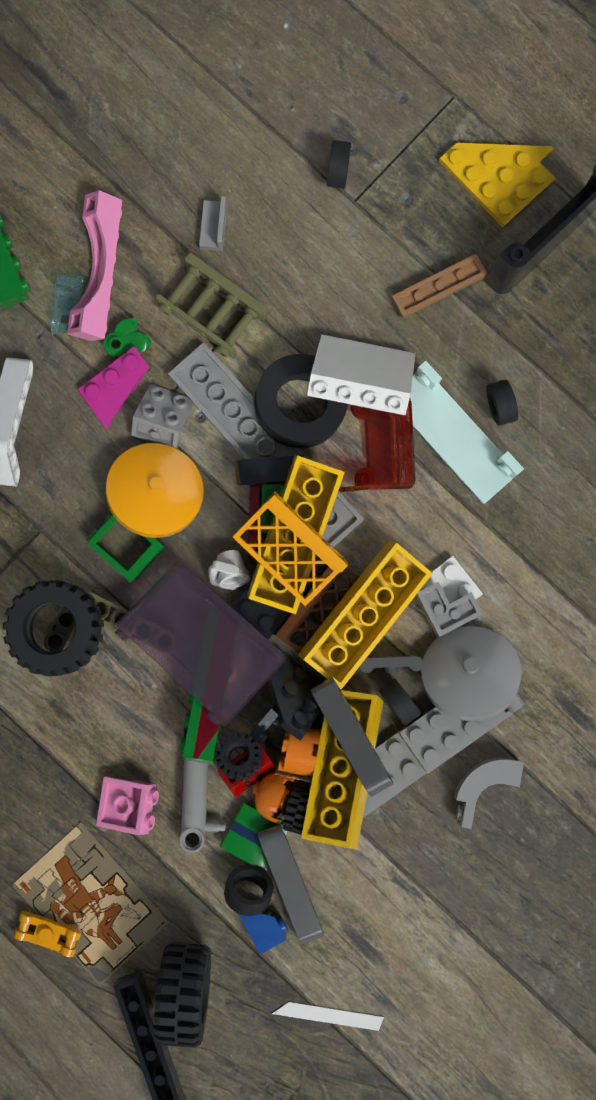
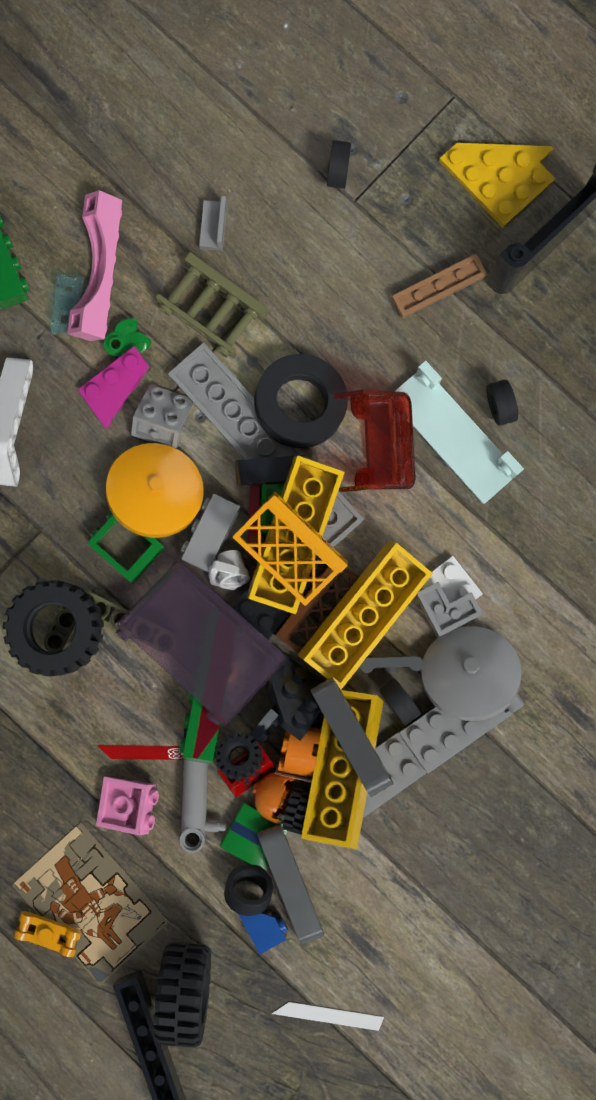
white panel [307,335,416,415] -> none
light grey arch [453,758,524,829] -> none
none -> red sticker [97,745,184,760]
none -> light grey brick [180,494,241,573]

